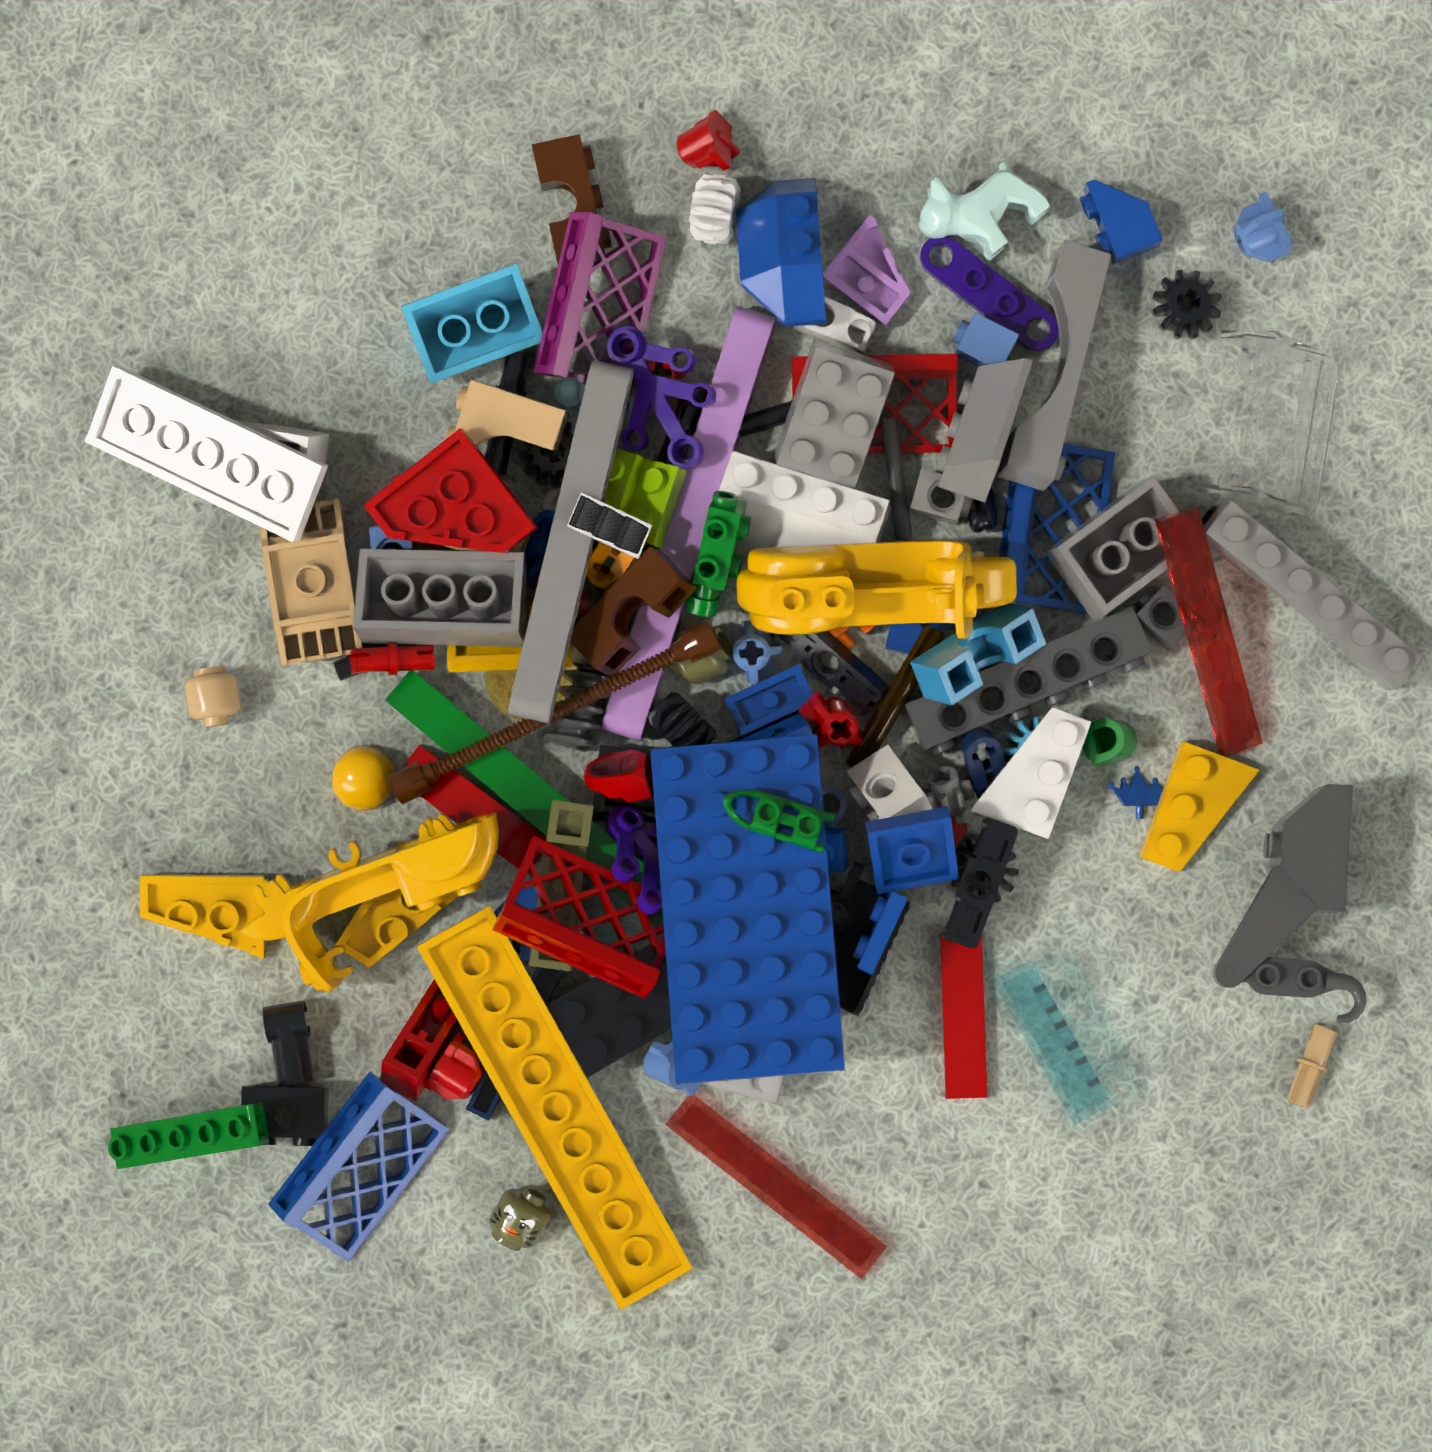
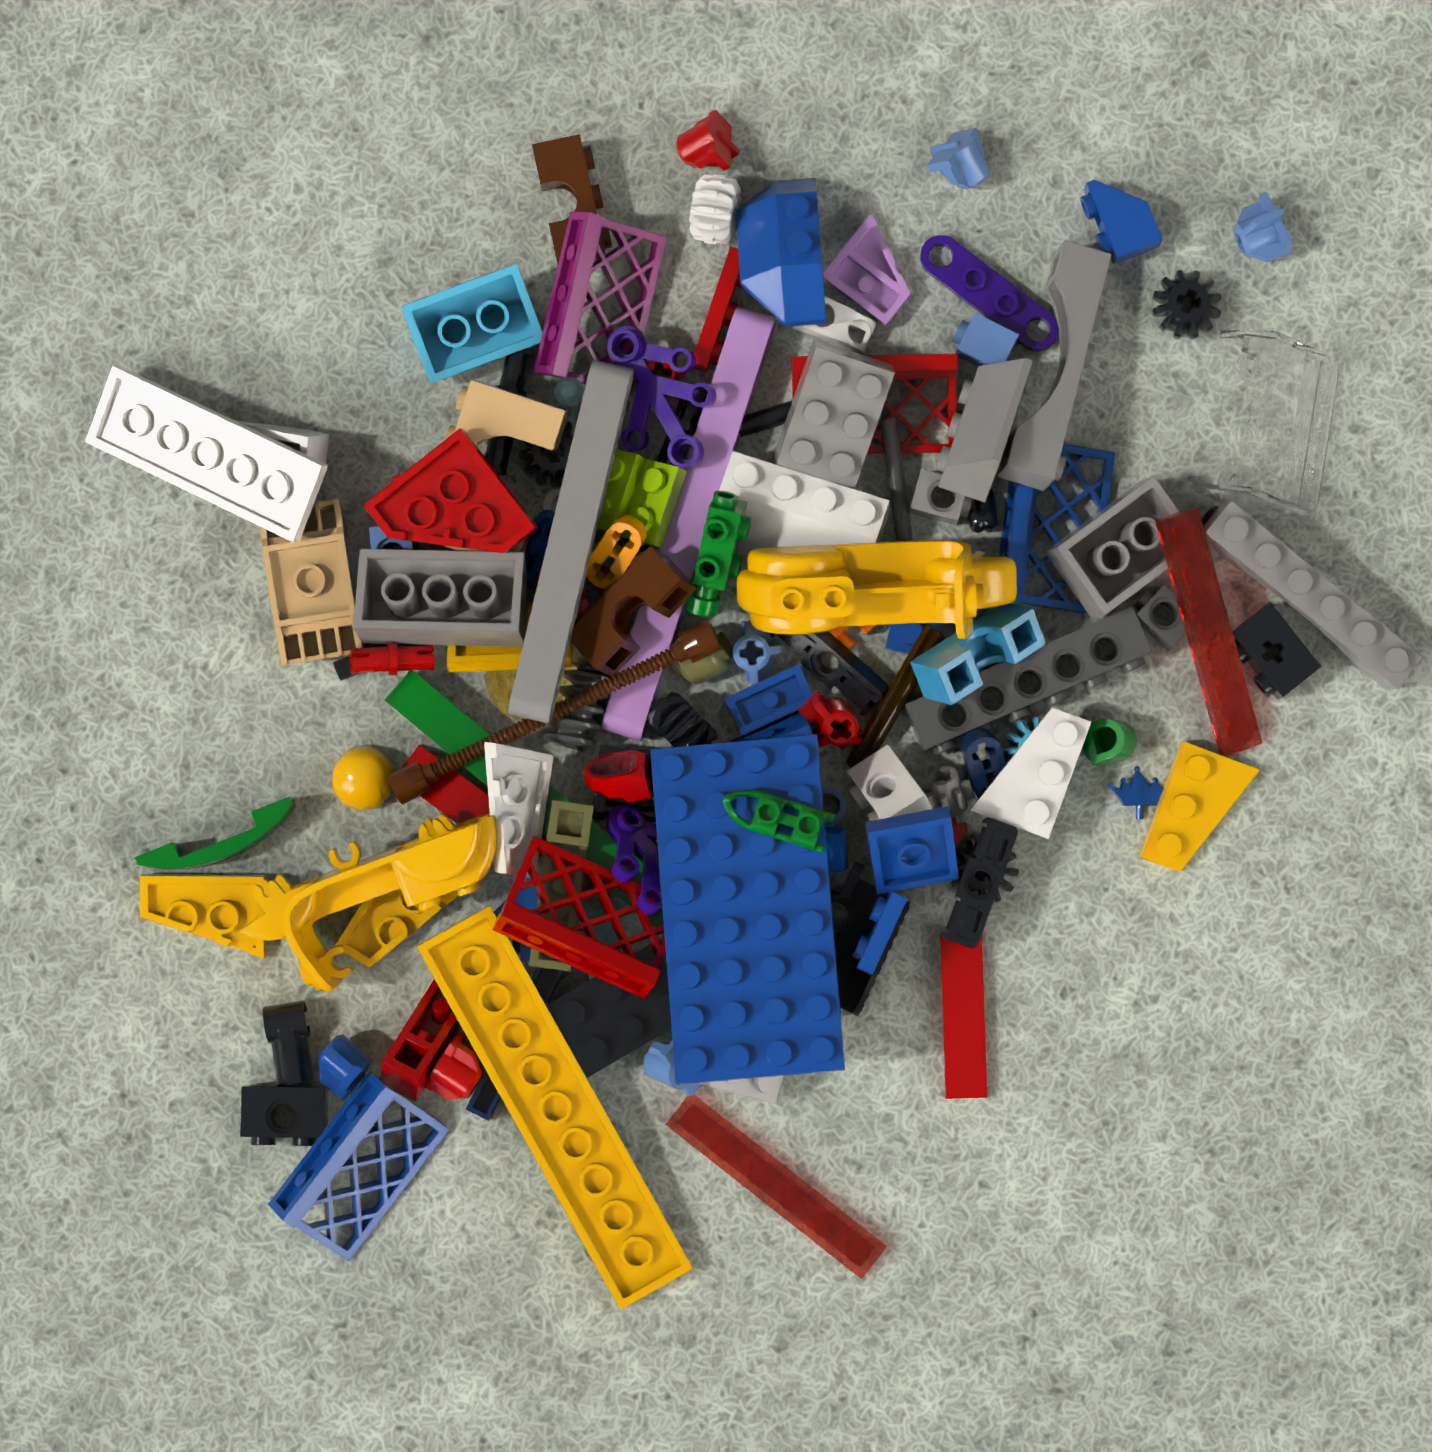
green slope [108,1102,270,1169] -> none
tan head [184,666,241,728] -> none
olive head [489,1186,551,1251] -> none
sticker [567,492,652,559] -> none
light aqua animal [918,162,1050,263] -> none
clear light blue fence [991,960,1114,1125] -> none
dark grey slope [1213,784,1367,1023] -> none
tan axle [1287,1024,1339,1108] -> none
none -> green slope [135,797,296,870]
none -> blue piece [318,1035,373,1101]
none -> white wing [484,742,554,878]
none -> red plate [693,246,744,373]
none -> medium blue piece [927,128,990,189]
none -> black brick [1227,602,1322,700]

